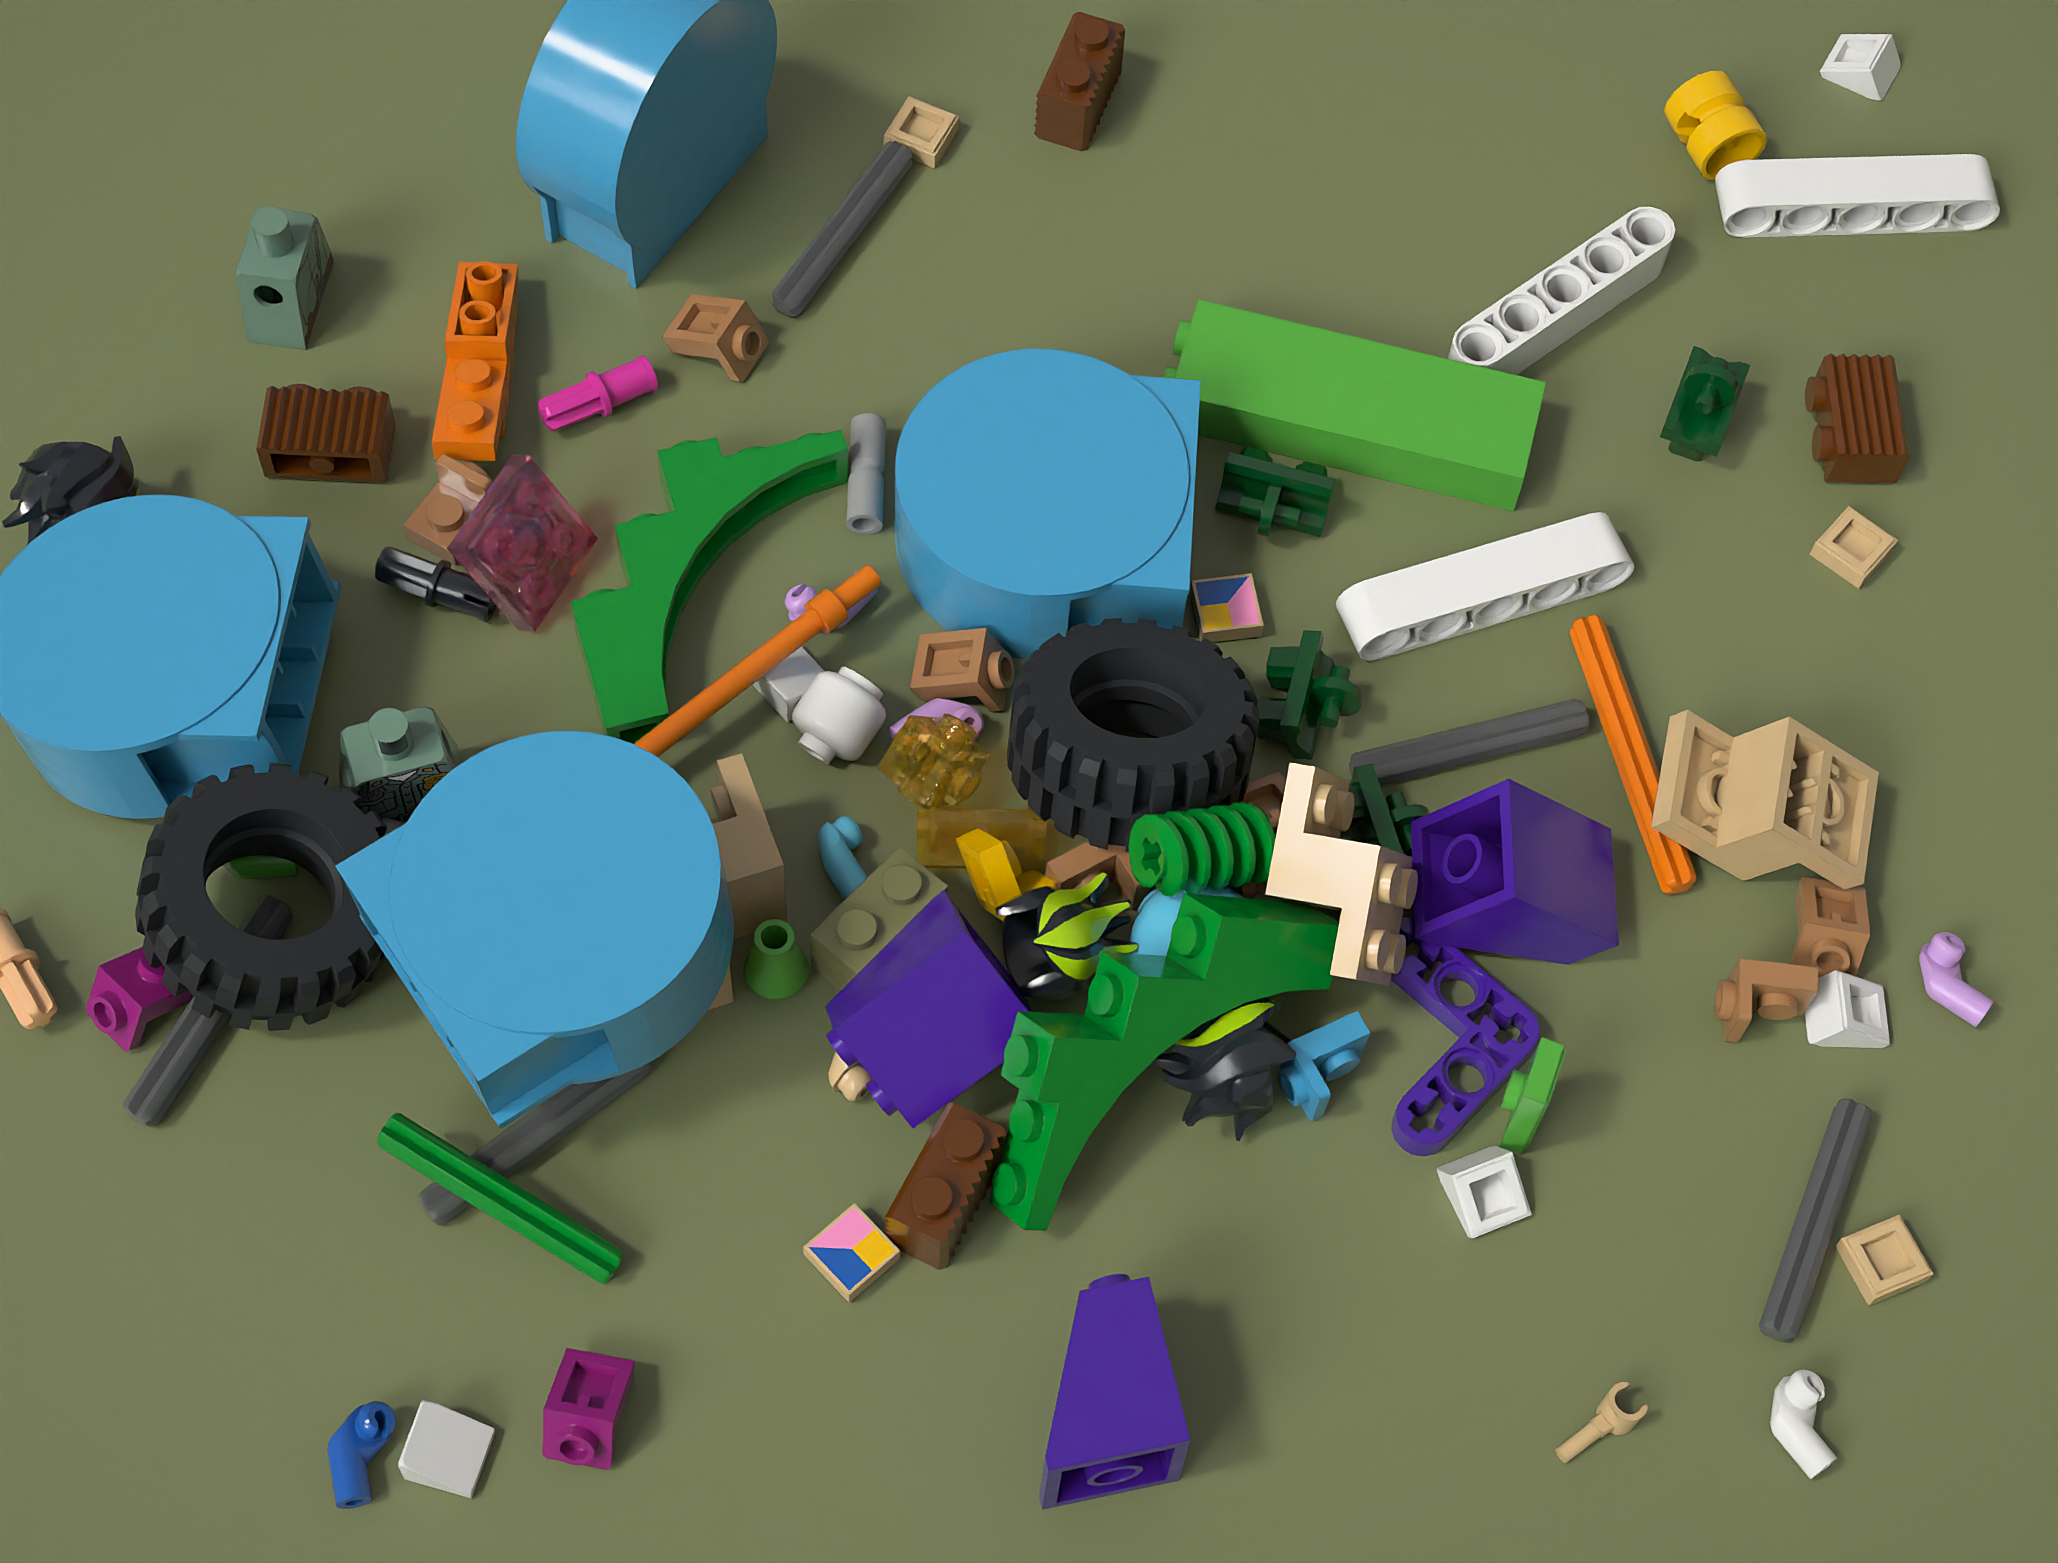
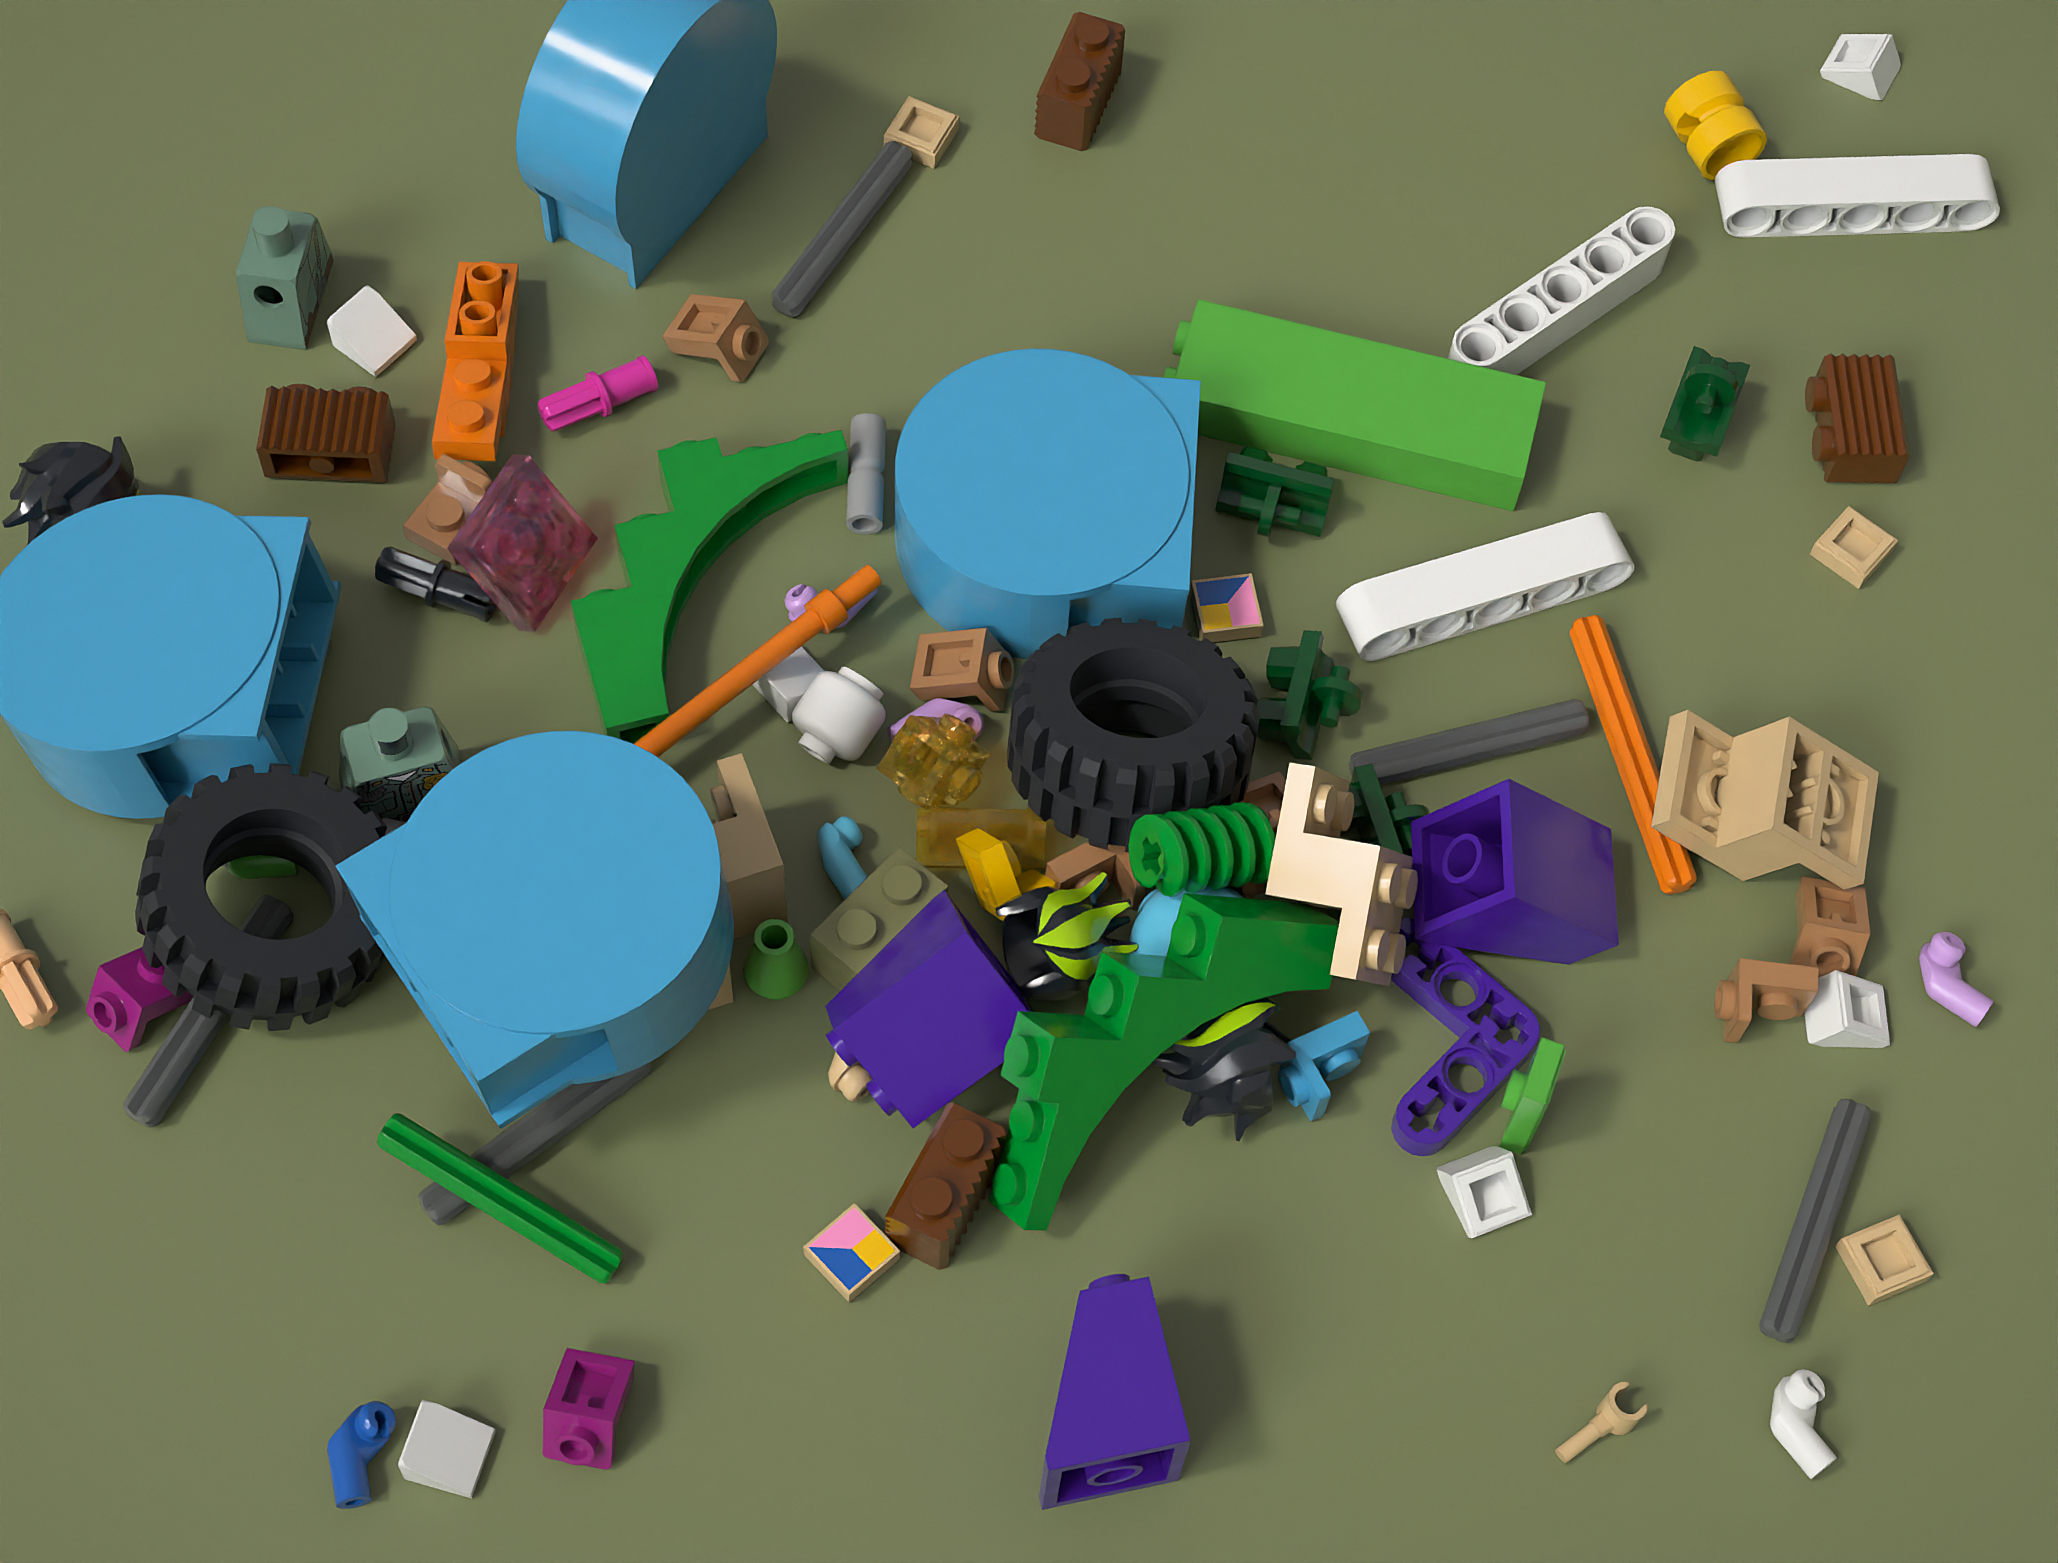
none -> white slope [327,285,417,377]

